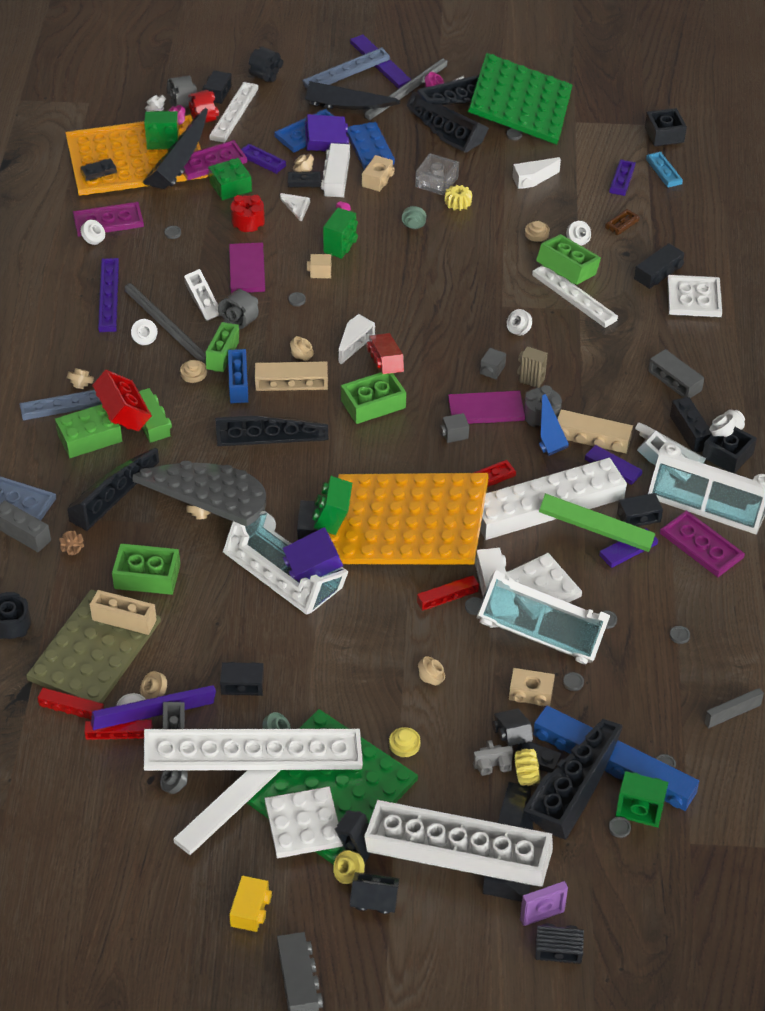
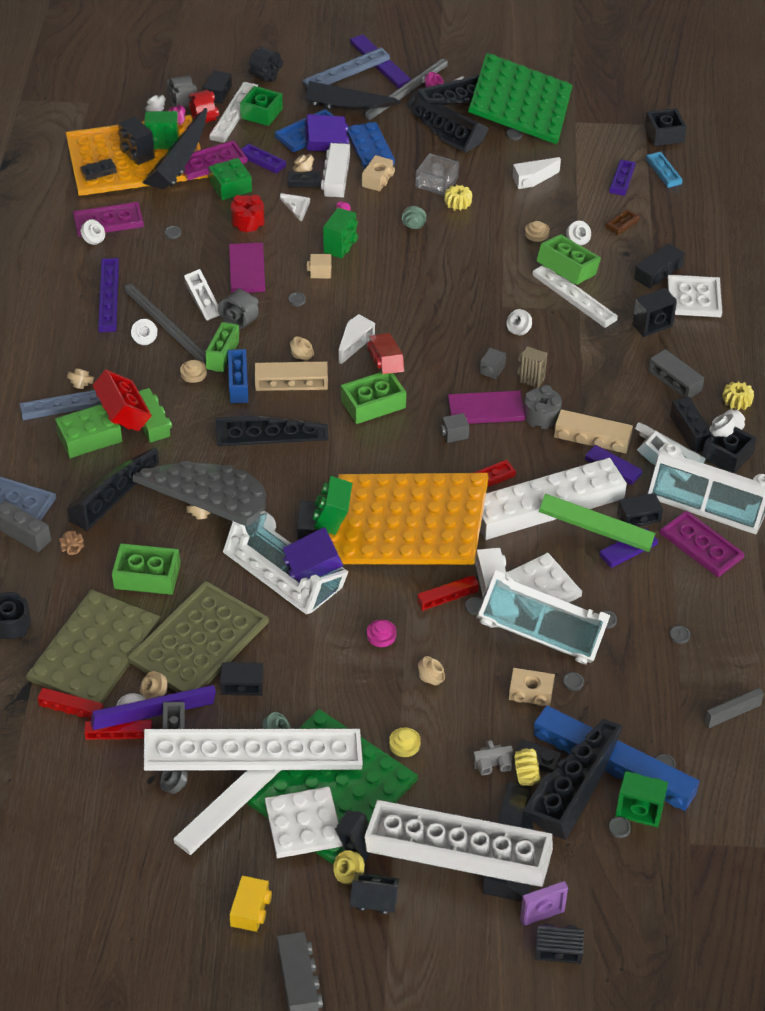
tan brick [90,590,157,635] -> none
black brick [492,708,533,747] -> none
blue slope [539,394,569,456] -> none
none -> black brick [118,116,155,165]
none -> olive plate [127,581,269,693]
none -> green brick [240,86,283,126]
none -> dark pink plate [367,620,397,647]
none -> black brick [632,288,677,337]
none -> light yellow gear [722,381,754,411]

